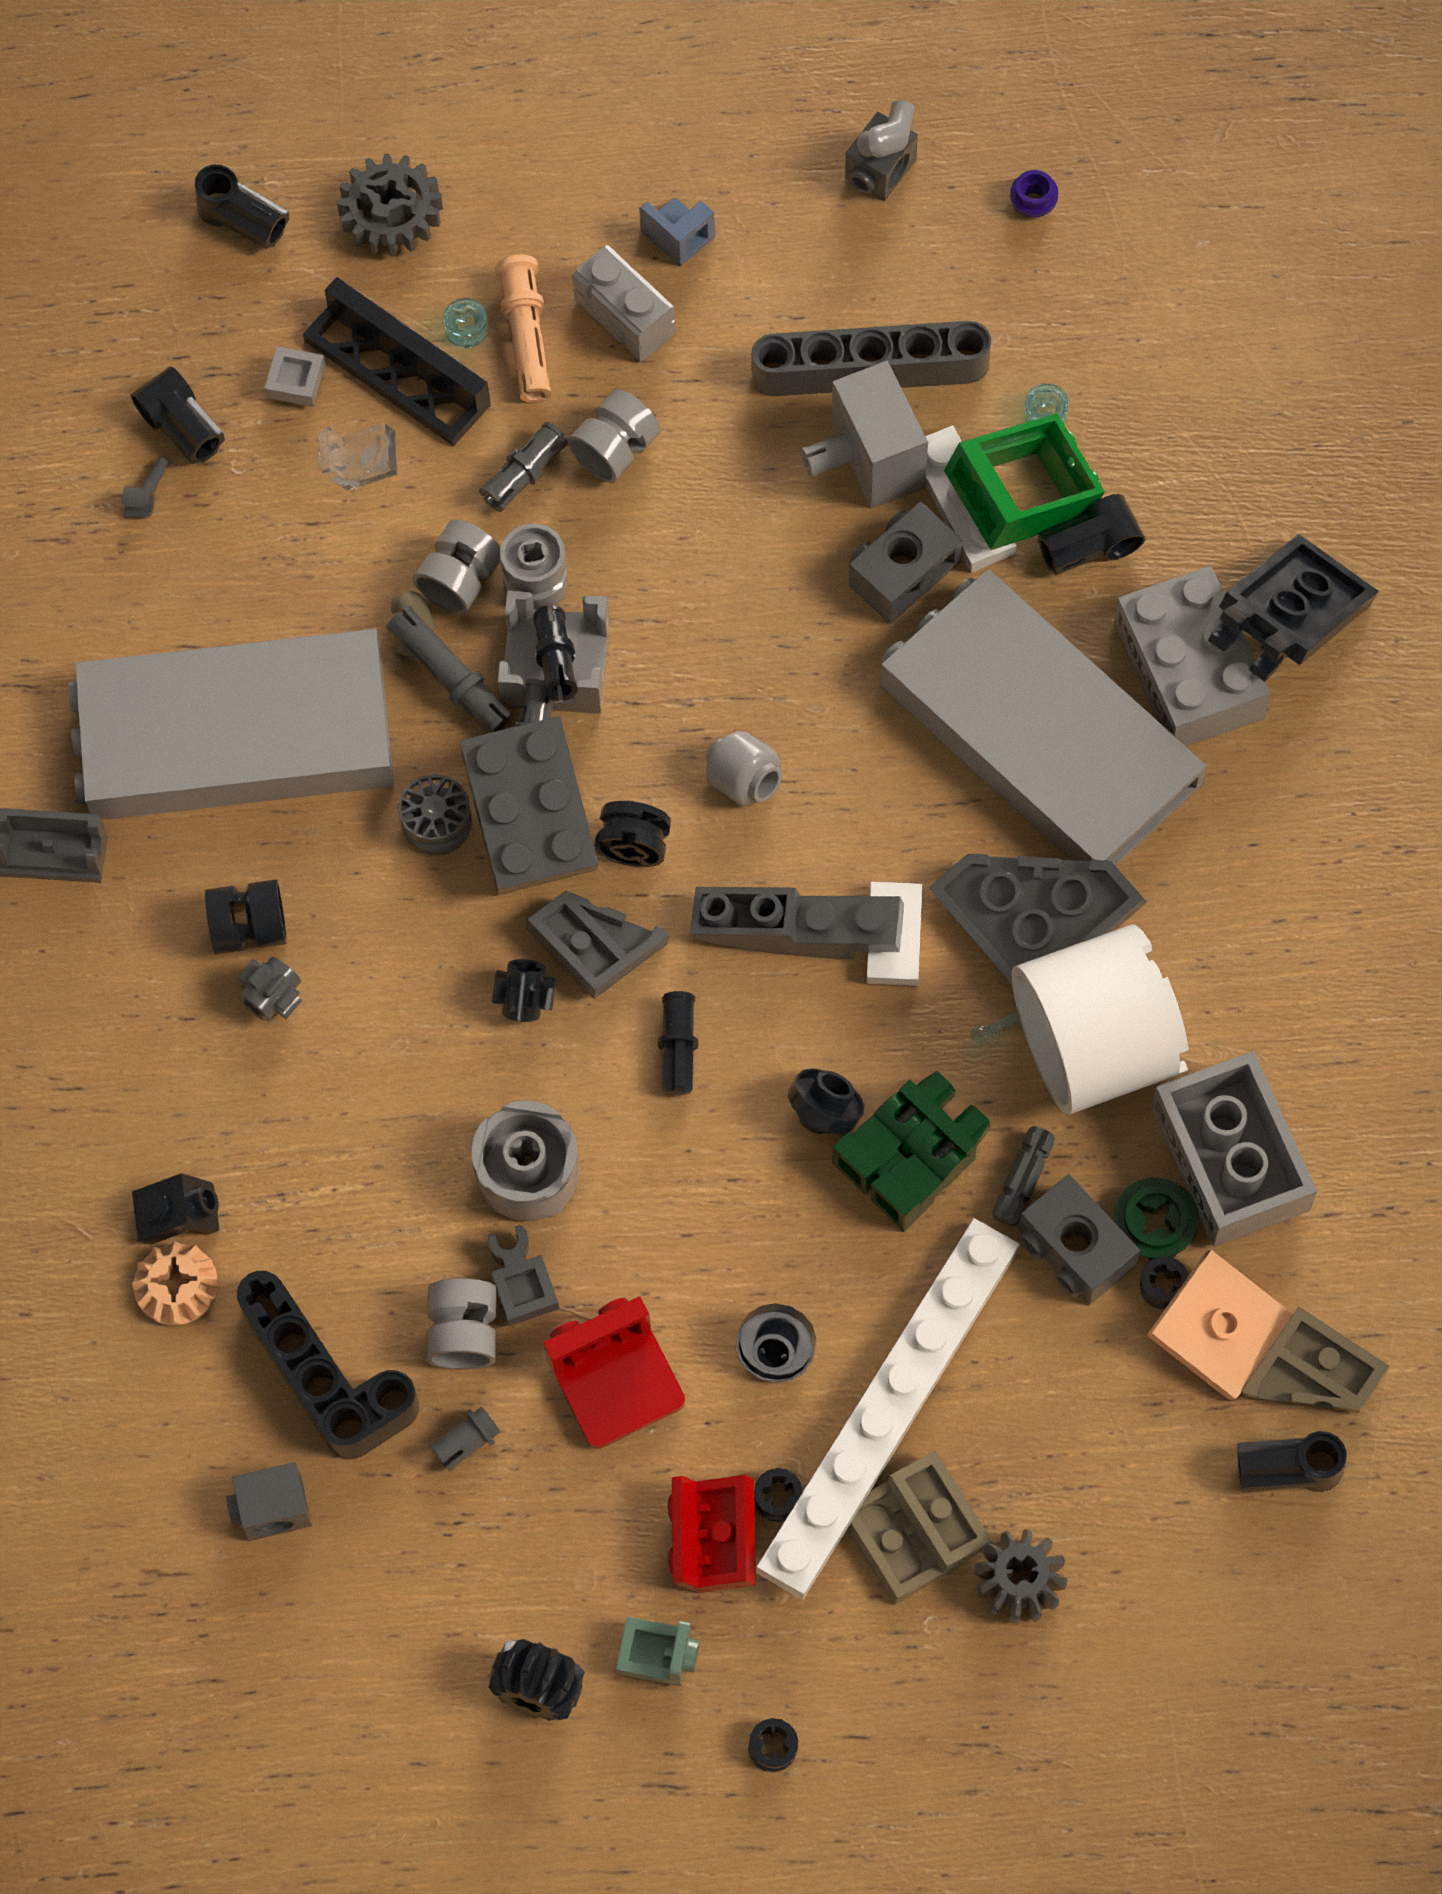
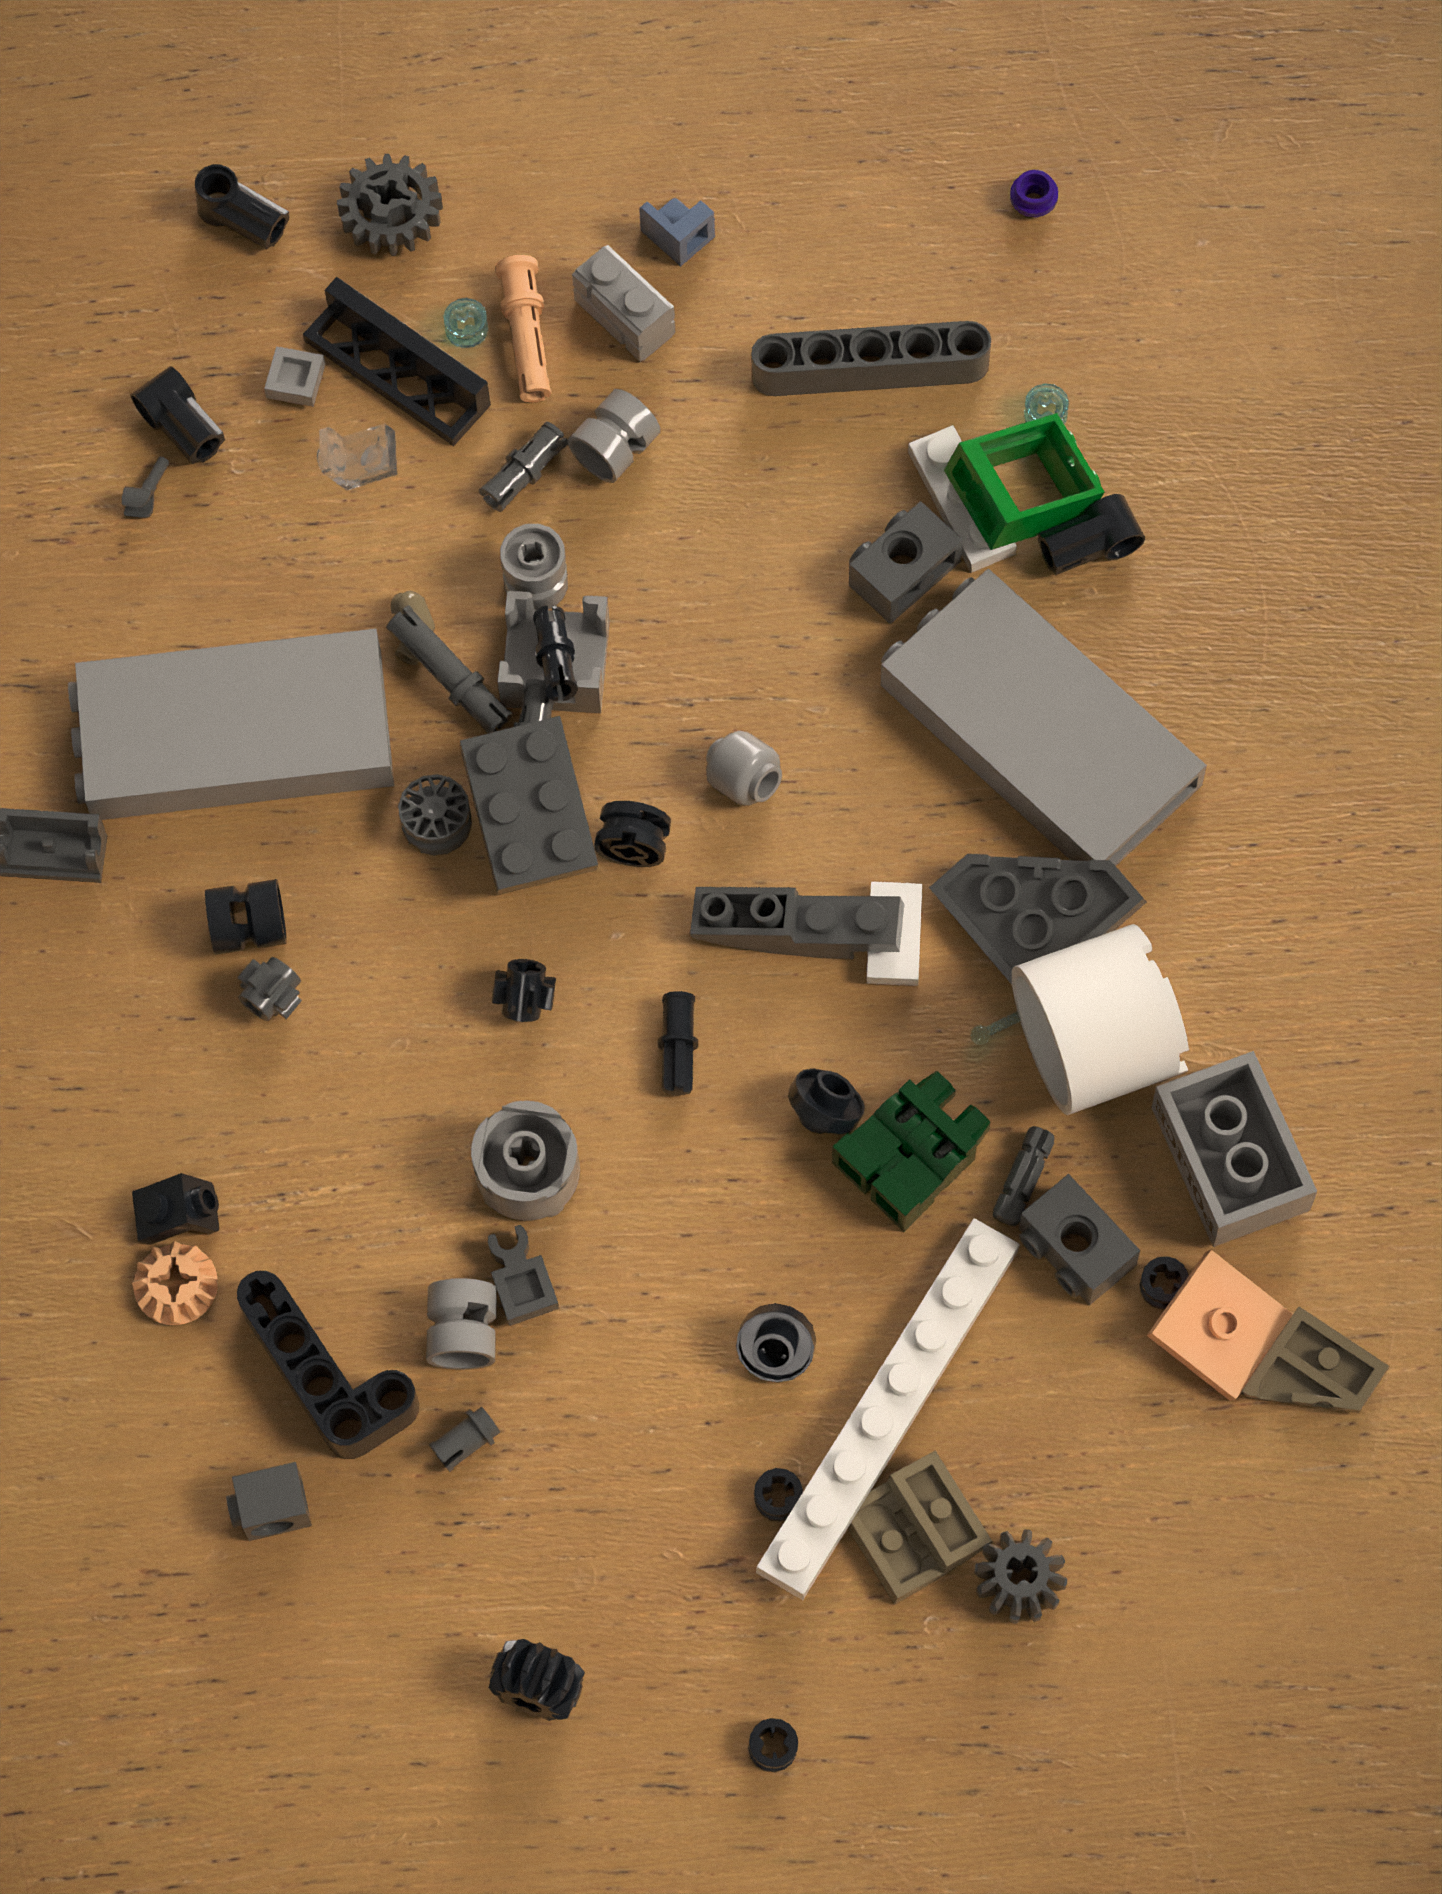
light grey wheel [412,519,501,614] -> none
dark grey wing [526,891,669,999] -> none
red bracket [543,1296,685,1449] -> none
sand green bracket [616,1617,700,1687] -> none
red bracket [667,1475,756,1593] -> none
light grey brick [800,360,928,509] -> none
dark grey brick [845,111,918,201] -> none
light grey arm [857,100,915,158] -> none
dark green gear [1113,1178,1199,1261] -> none
light grey brick [1114,565,1270,746] -> none
black tile [1208,534,1378,682] -> none
black piece [1237,1431,1347,1492] -> none

